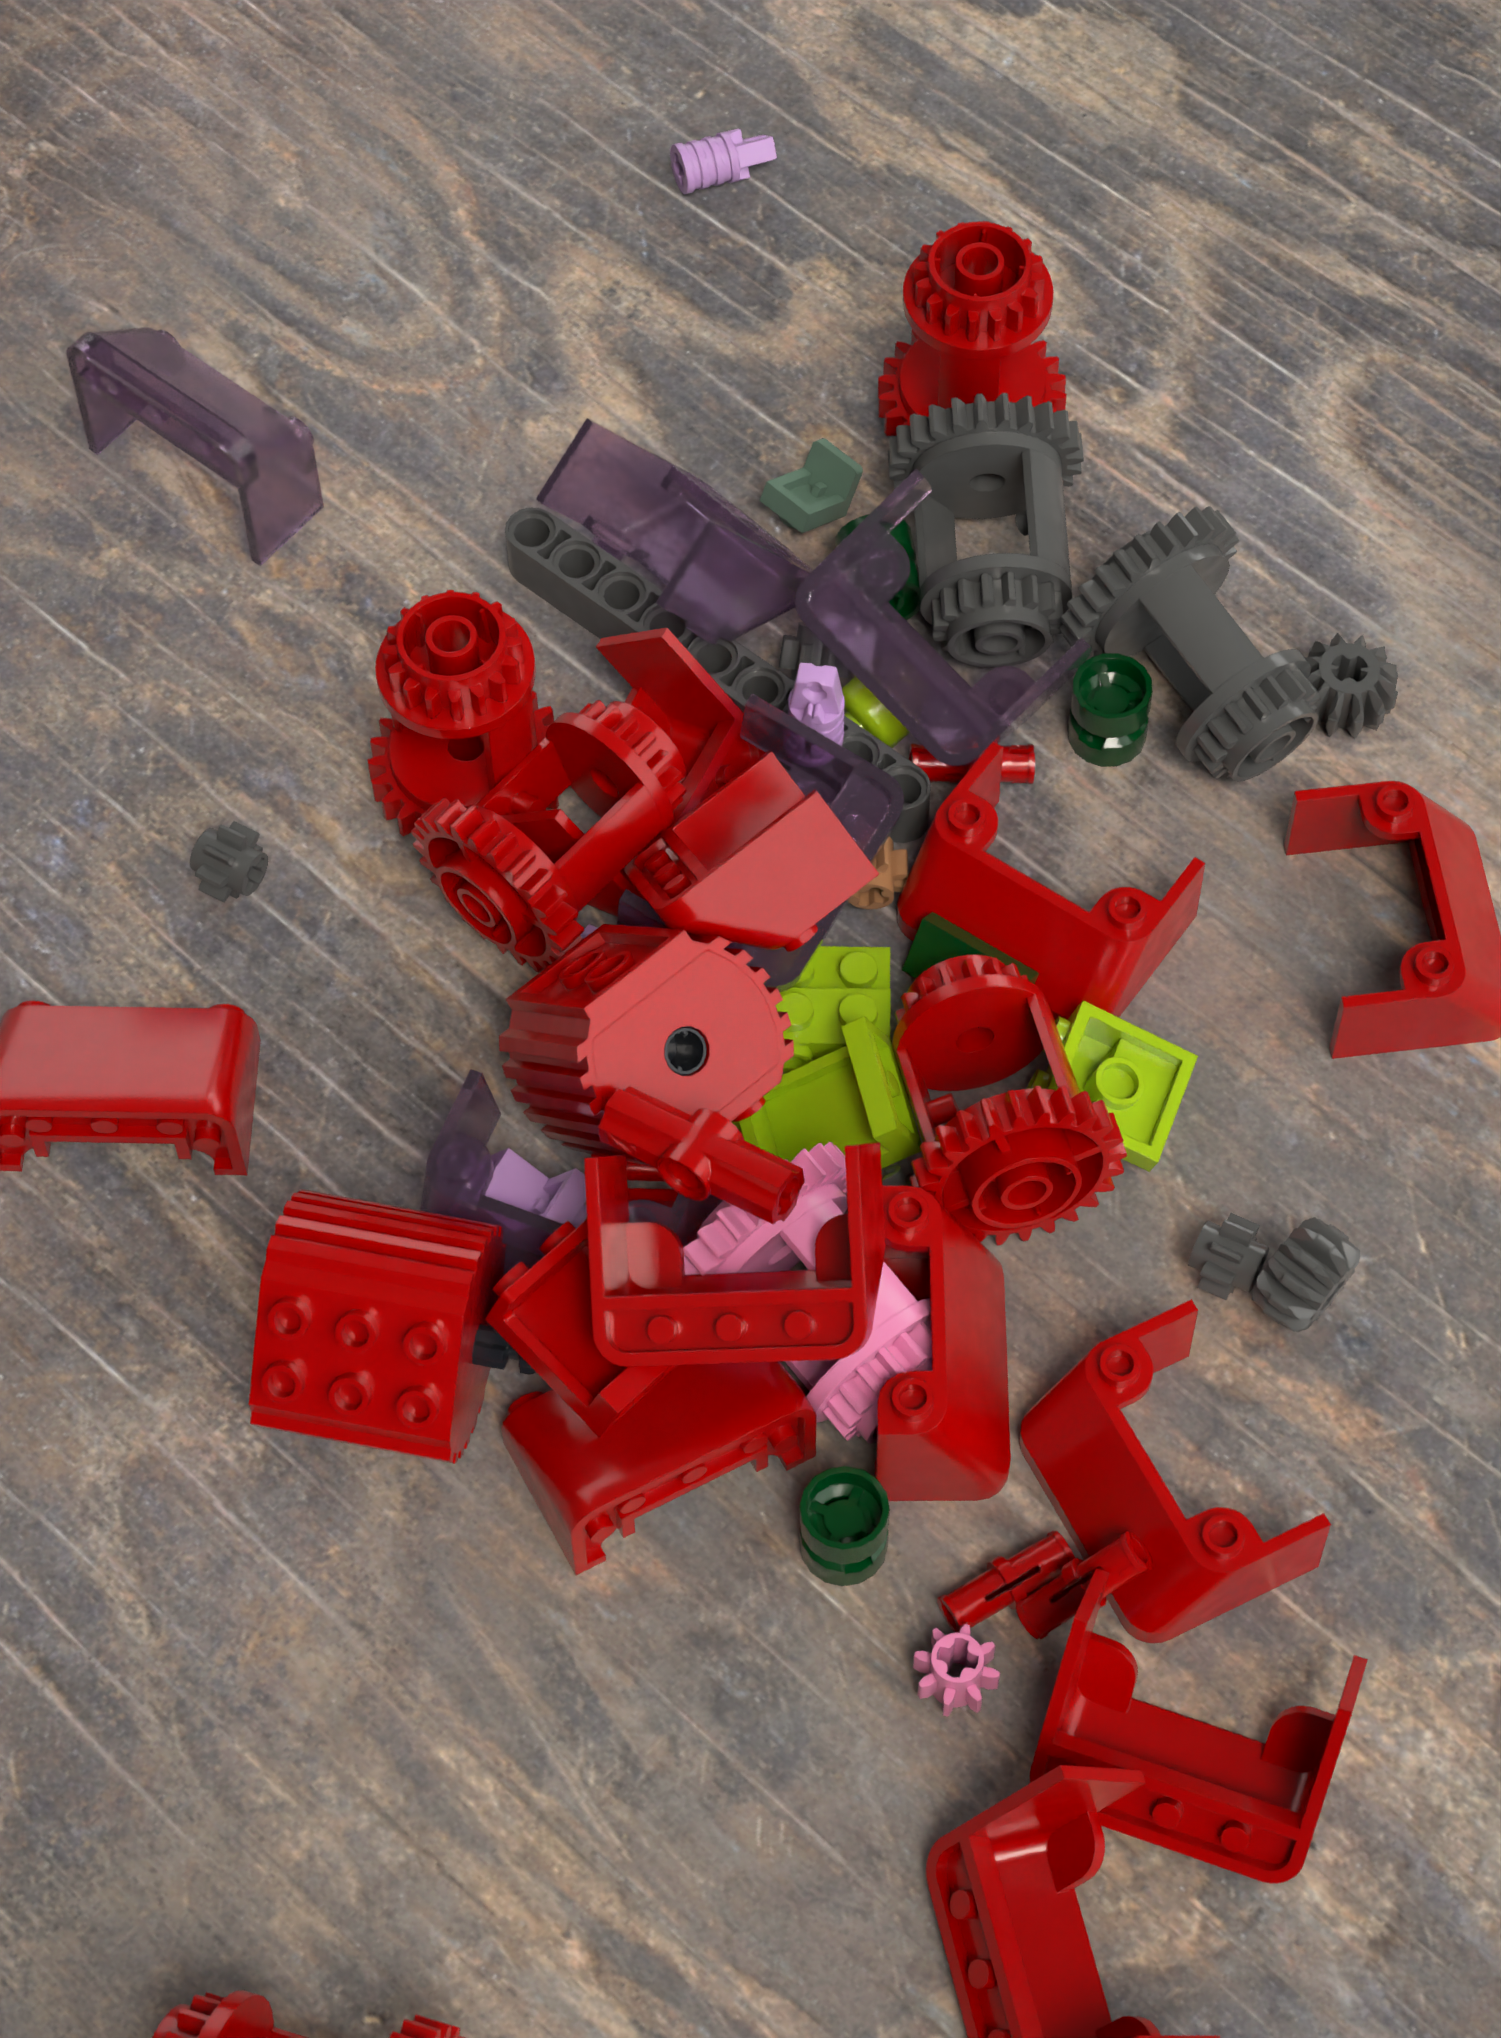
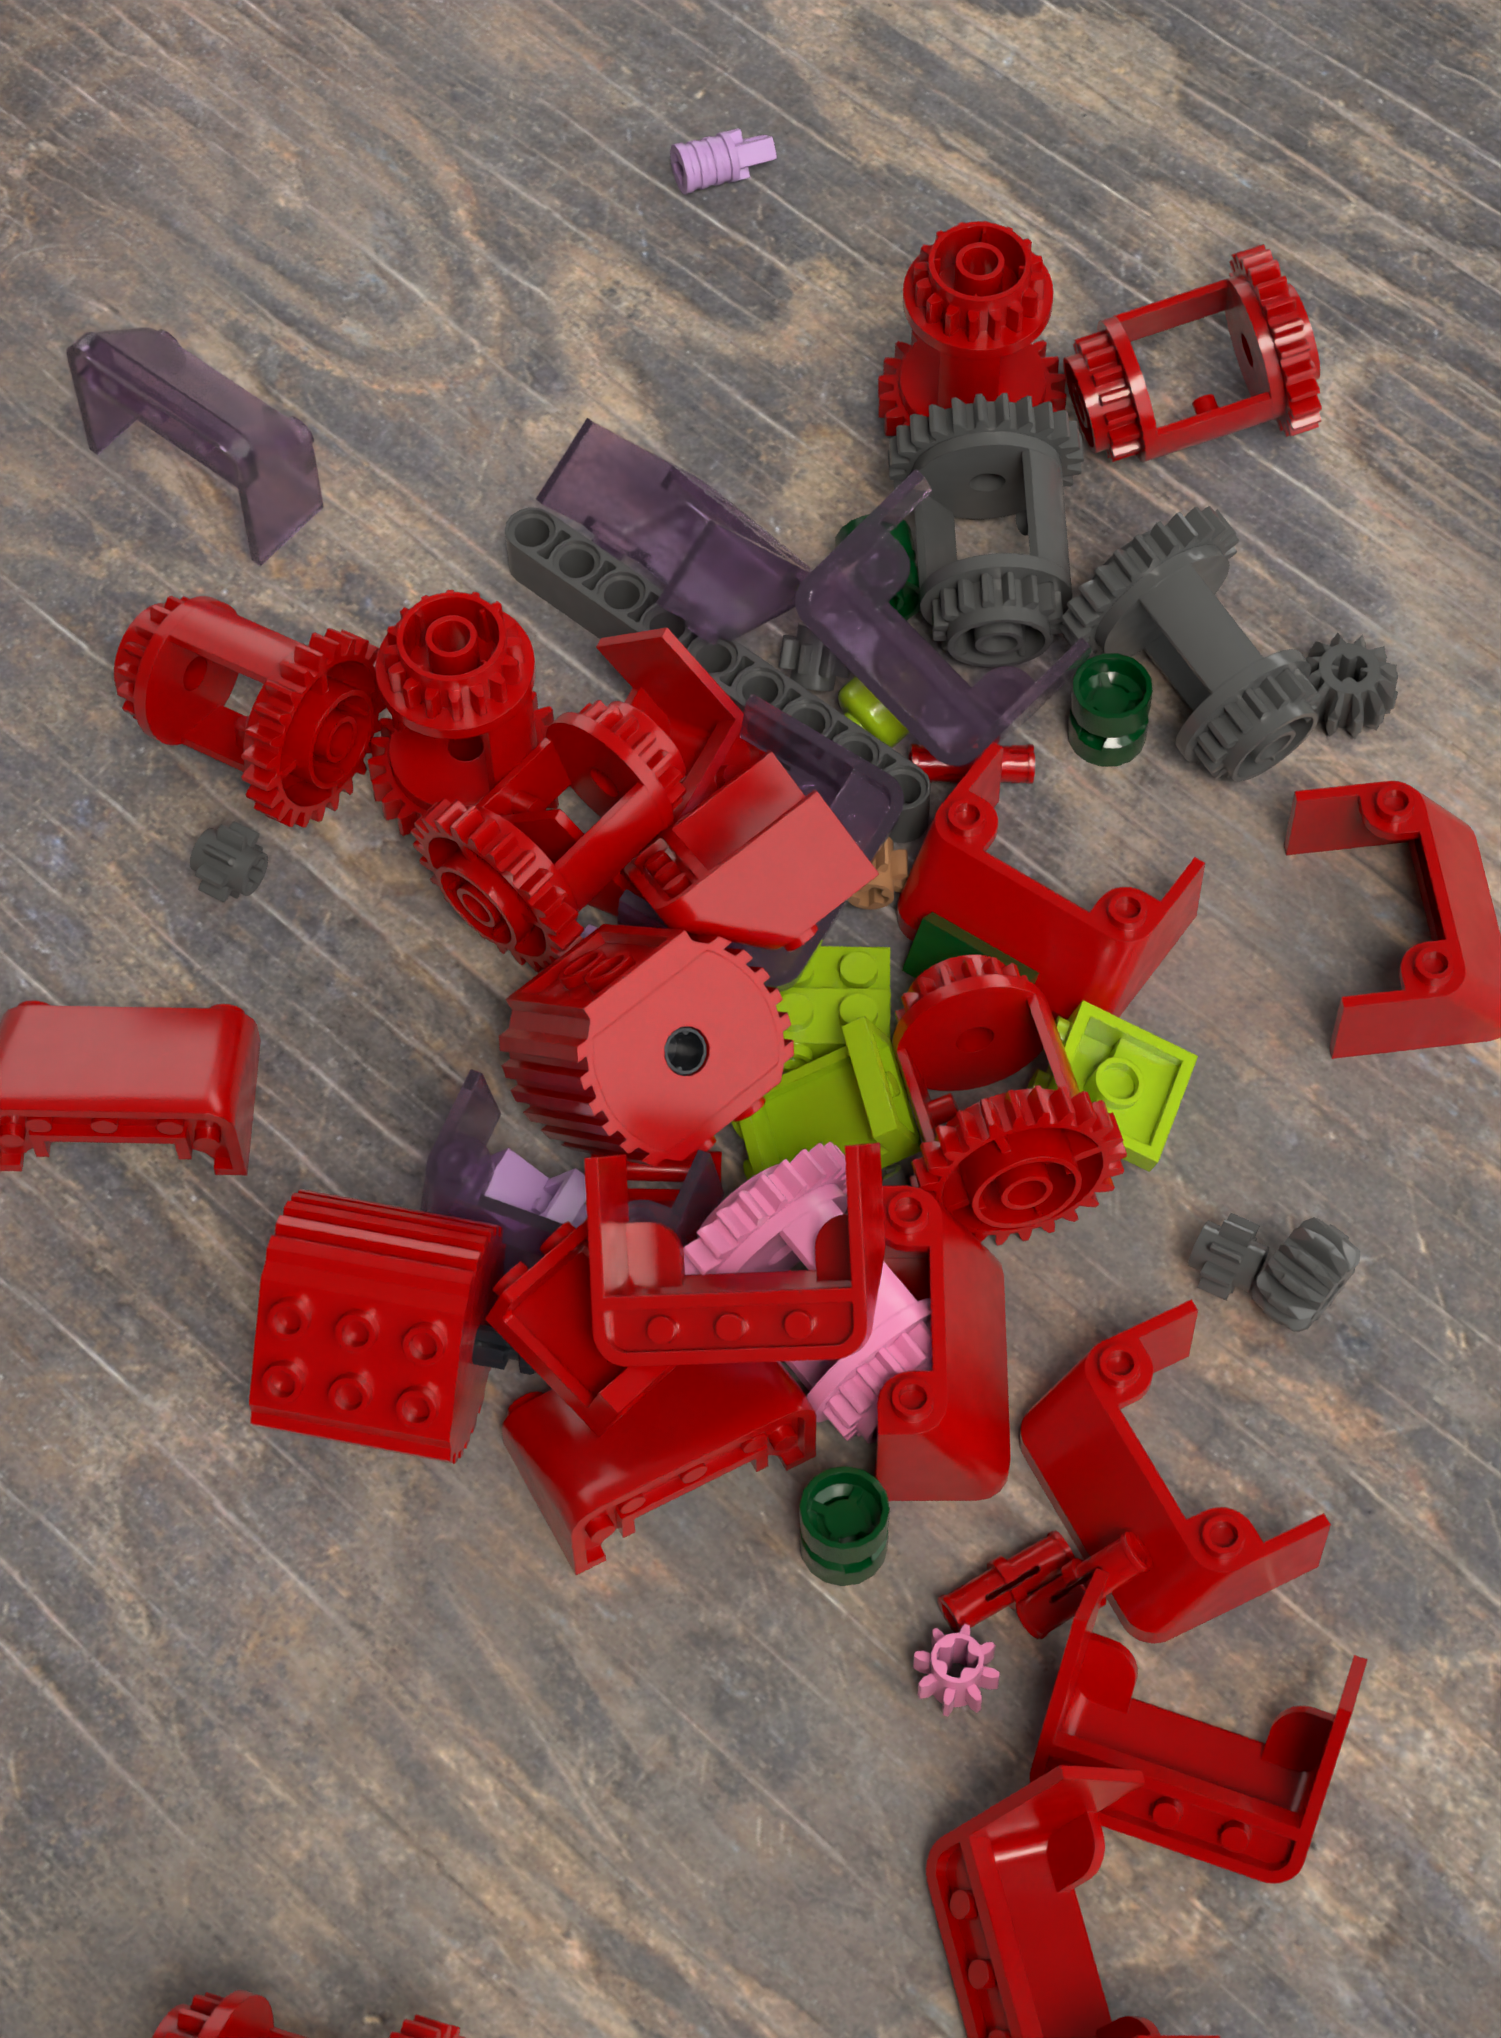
red piece [598,1086,805,1225] -> none
sand green bracket [759,438,863,533] -> none
lavender hinge [788,663,845,760] -> none
none -> red piece [114,596,386,828]
none -> red piece [1063,244,1322,462]

